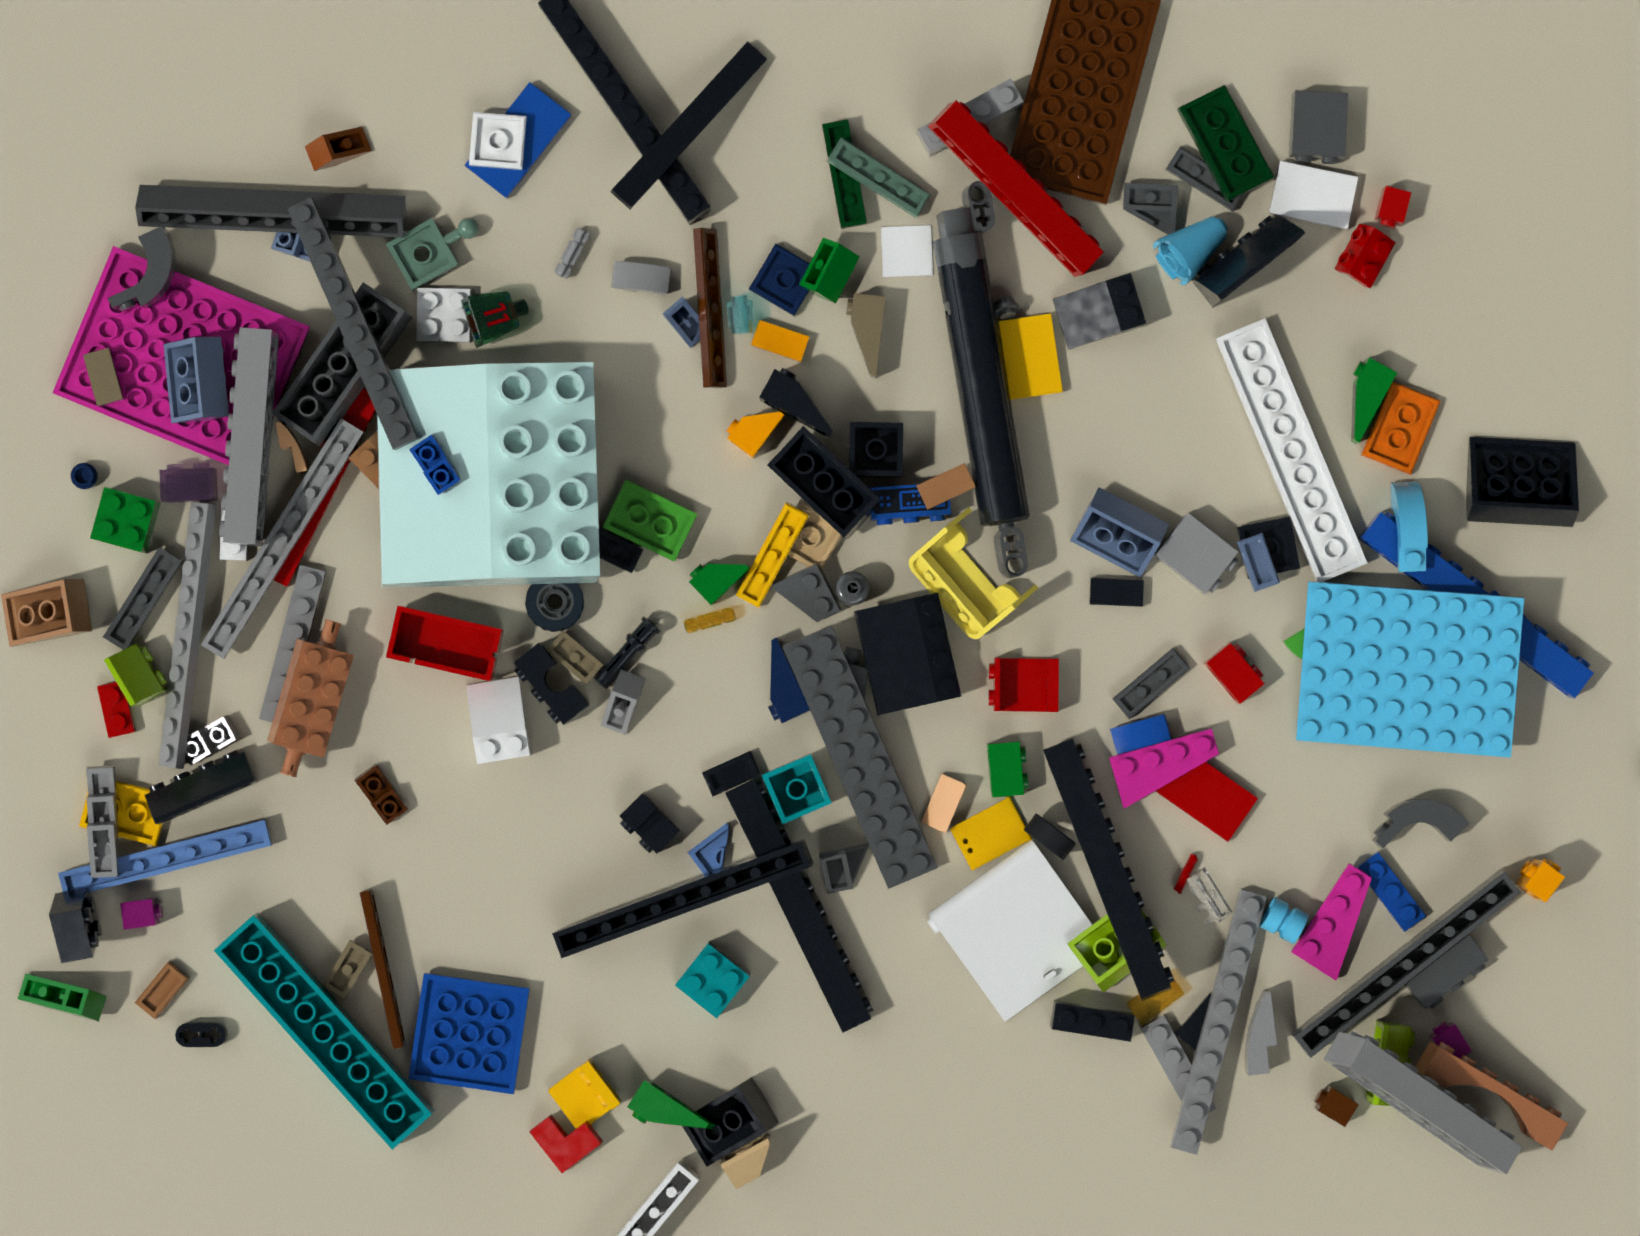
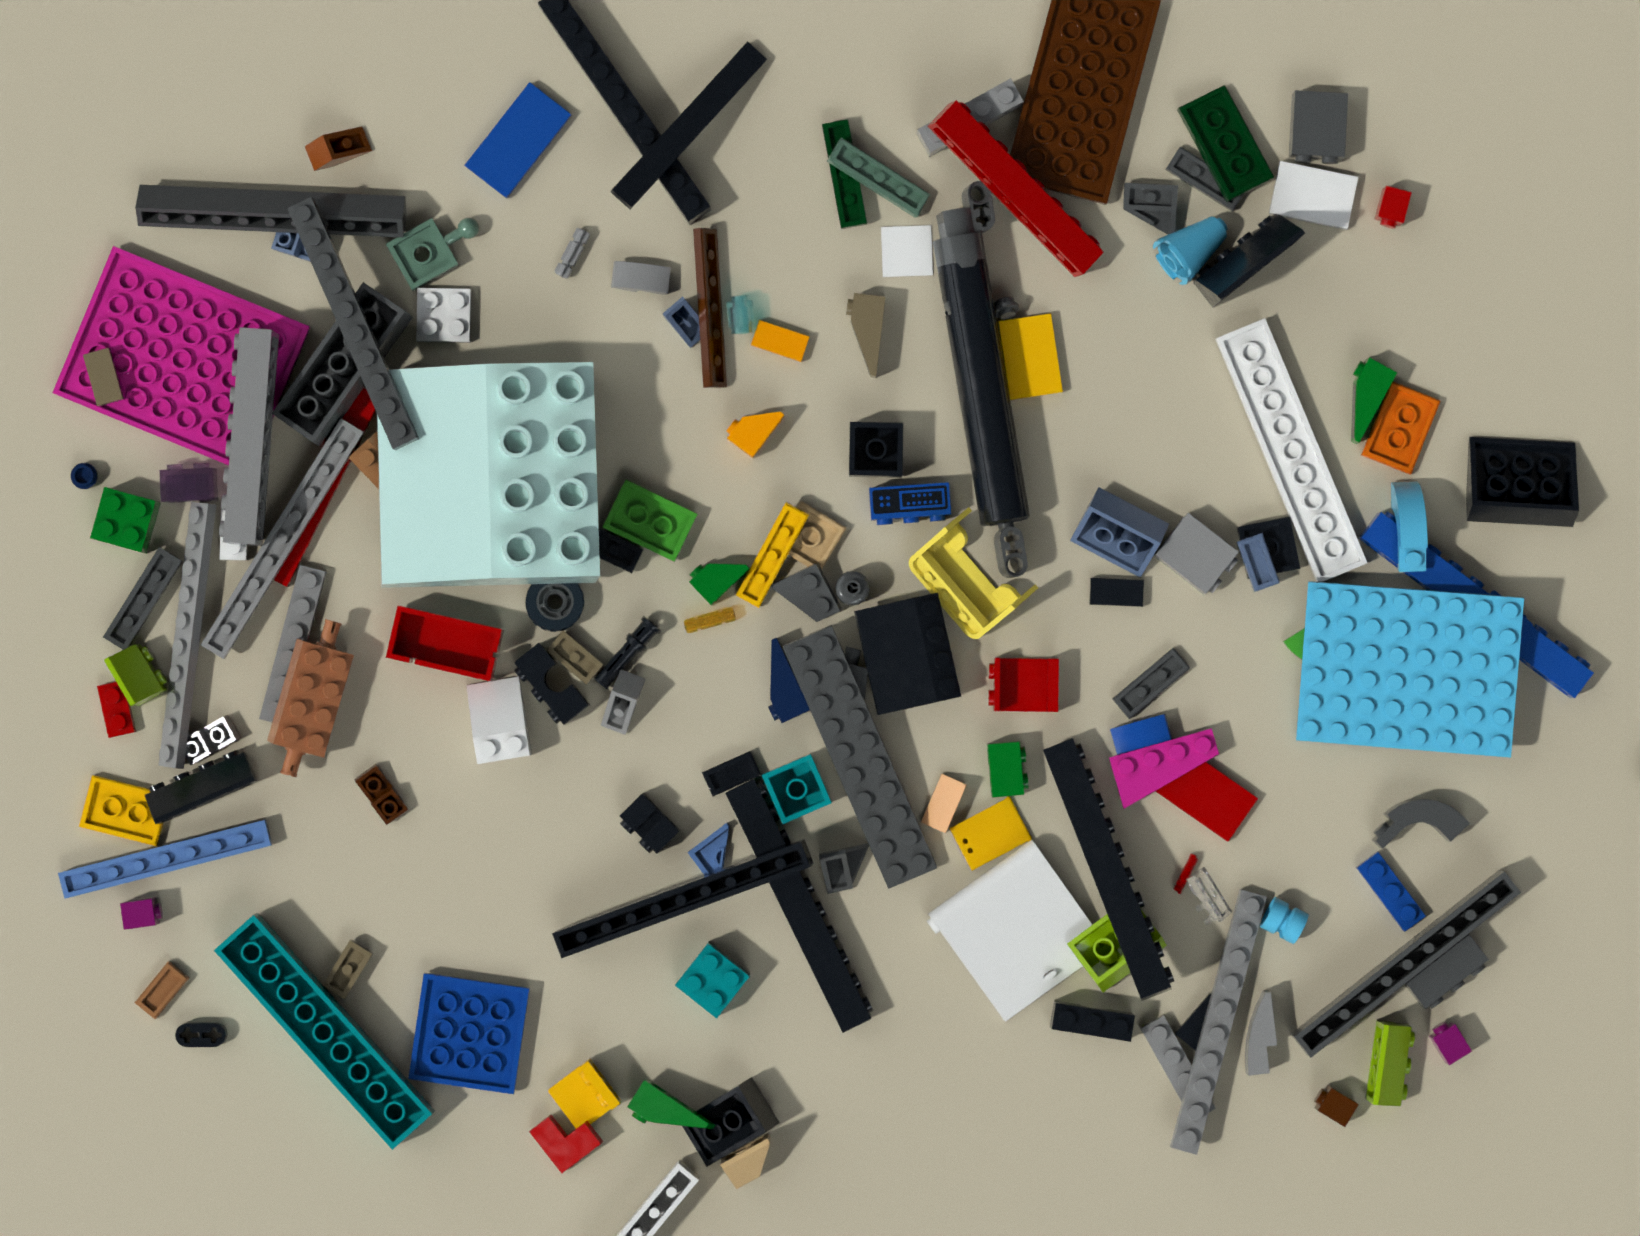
medium nougat slope [1,579,92,647] -> none
green slope [18,973,107,1022] -> none
black brick [49,888,102,963] -> none
light grey slope [86,765,119,878] -> none
dark grey arch [108,226,176,312] -> none
sand blue slope [163,337,229,424] -> none
light nougat slope [275,422,309,474] -> none
reddish brown tile [360,889,406,1049] -> none
blue slope [409,434,461,495] -> none
clear green torso [461,291,529,348] -> none
white tile [469,112,527,170] -> none
dark blue tile [749,243,810,316] -> none
black slope [759,368,832,439] -> none
black slope [767,426,881,539] -> none
green brick [799,238,860,304] -> none
medium nougat tile [916,463,976,510] -> none
black tyre [1024,813,1076,860] -> none
black slope [1053,273,1147,350] -> none
clear yellow tile [1126,980,1185,1025] -> none
red brick [1204,643,1265,704] -> none
dark pink wing [1291,863,1372,981] -> none
light grey brick [1323,1031,1522,1175] -> none
red bracket [1335,224,1396,289] -> none
nougat arch [1415,1042,1568,1150] -> none
light orange brick [1515,858,1565,903] -> none

